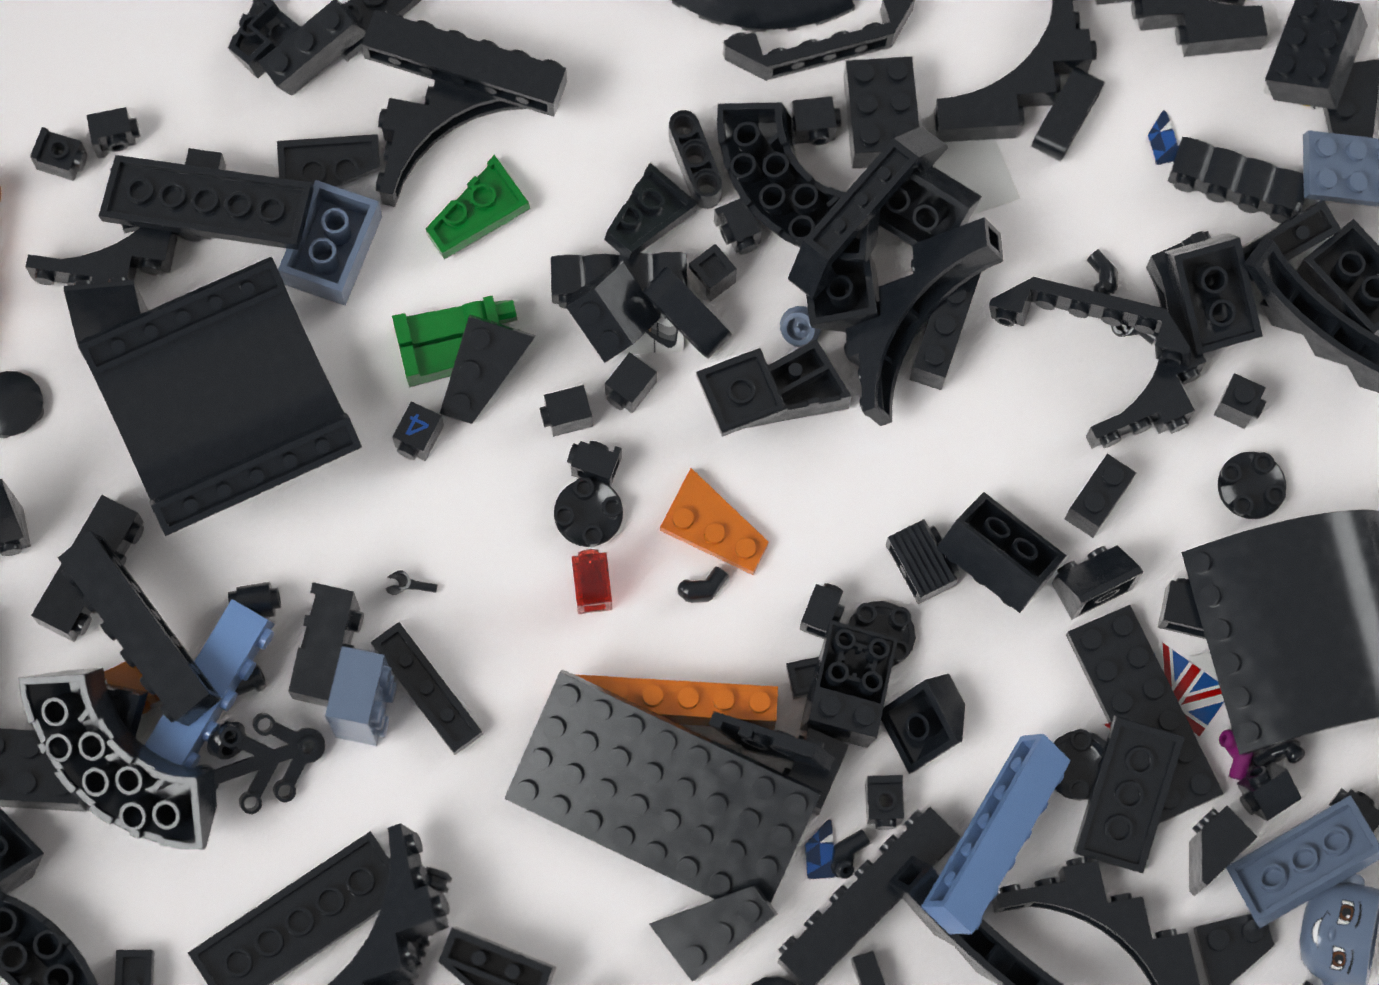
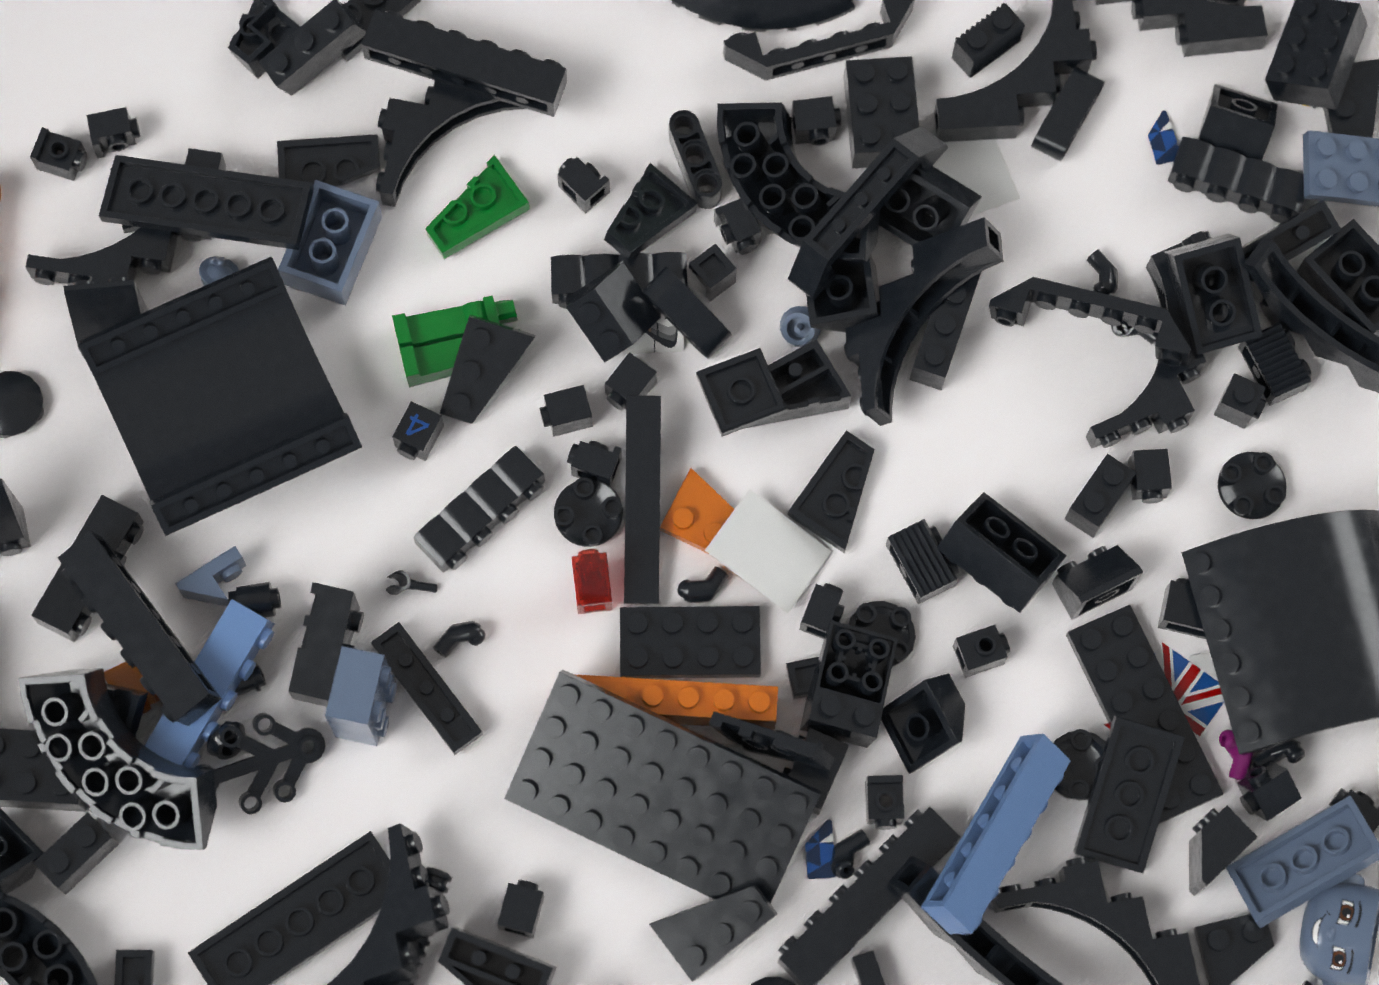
none -> black brick [34,812,119,895]
none -> sand blue slope [175,546,247,607]
none -> sand blue hat [199,256,239,286]
none -> black brick [413,446,545,573]
none -> black arm [433,621,486,658]
none -> black brick [497,880,545,938]
none -> black brick [557,157,610,214]
none -> black plate [620,606,761,679]
none -> black tile [624,395,661,604]
none -> white sticker [705,489,832,614]
none -> black wing [787,430,875,553]
none -> black brick [952,3,1025,78]
none -> black brick [953,625,1010,678]
none -> black brick [1128,449,1172,504]
none -> black slope [1198,84,1278,160]
none -> black brick [1238,323,1312,406]

